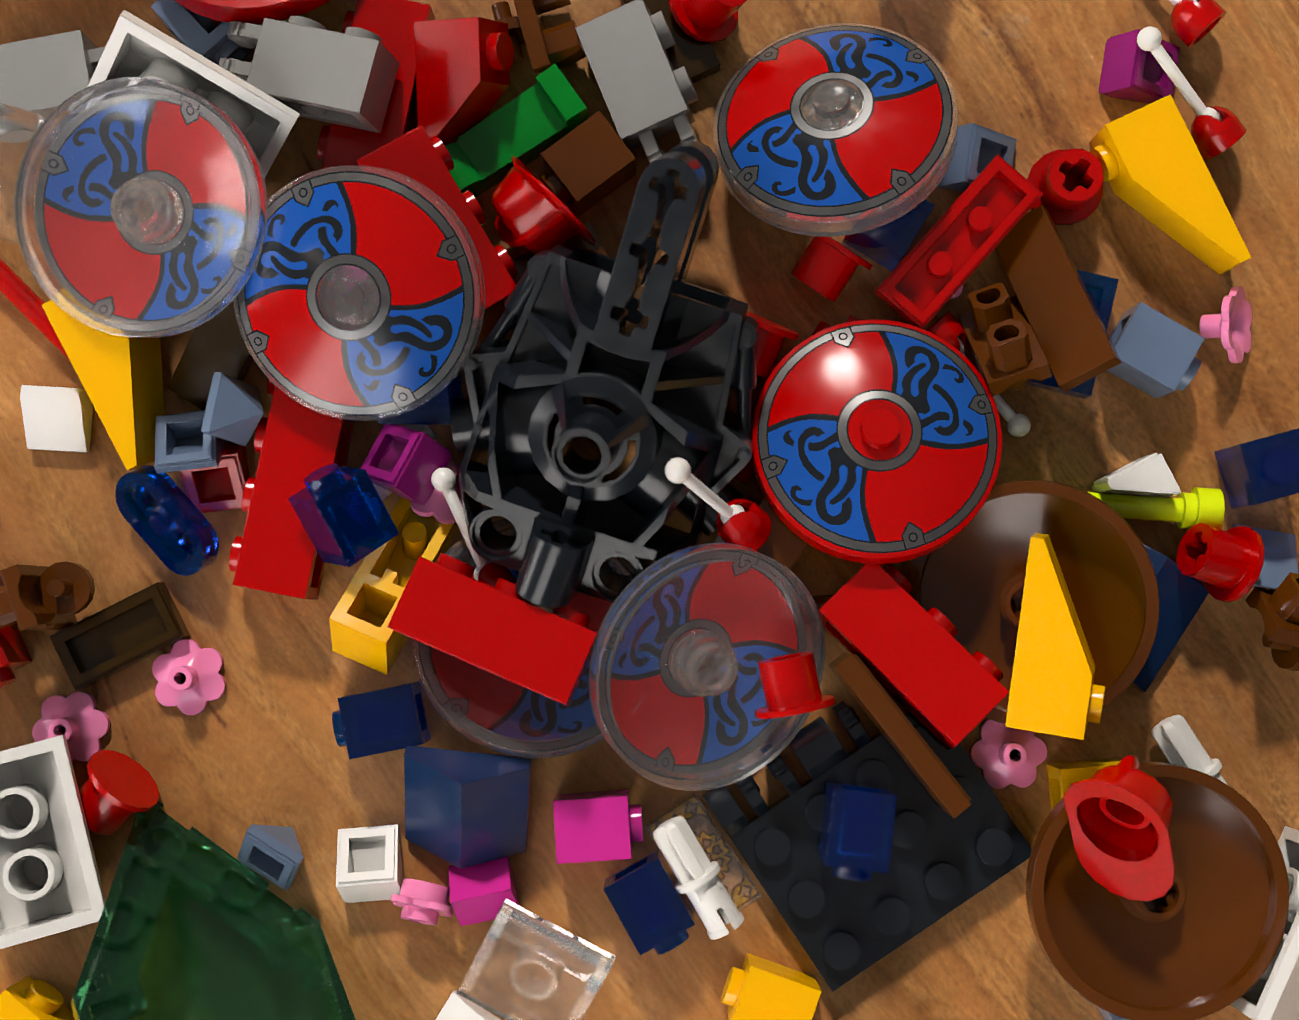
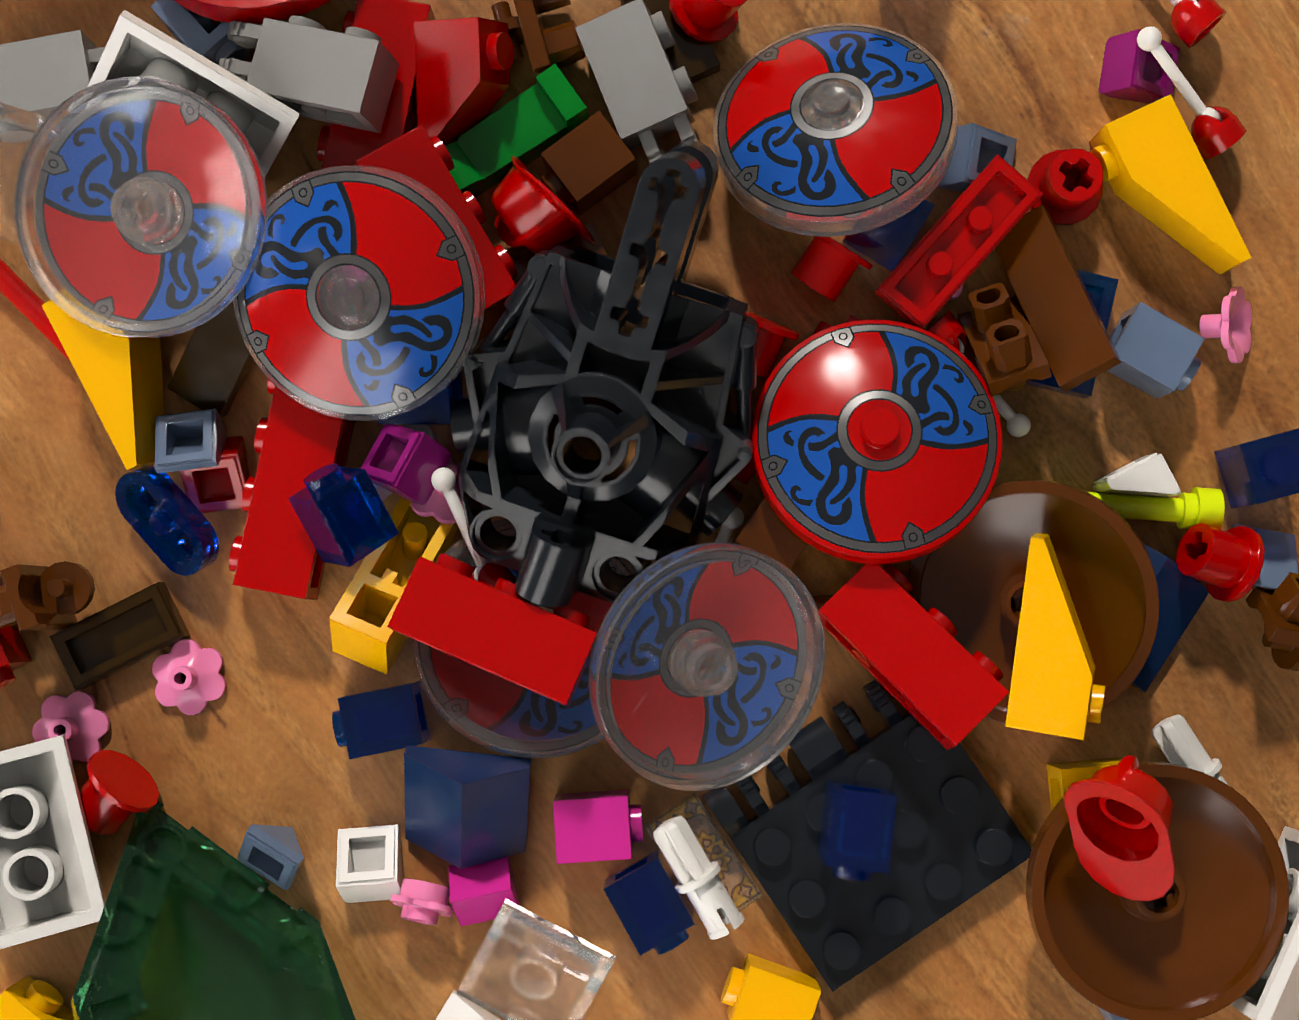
white slope [20,385,93,453] -> none
sand blue slope [201,372,264,446] -> none
hinge [665,457,771,553] -> none
red piece [754,652,836,719] -> none
reddish brown tile [828,652,972,818] -> none
bright pink plant [969,719,1047,789] -> none

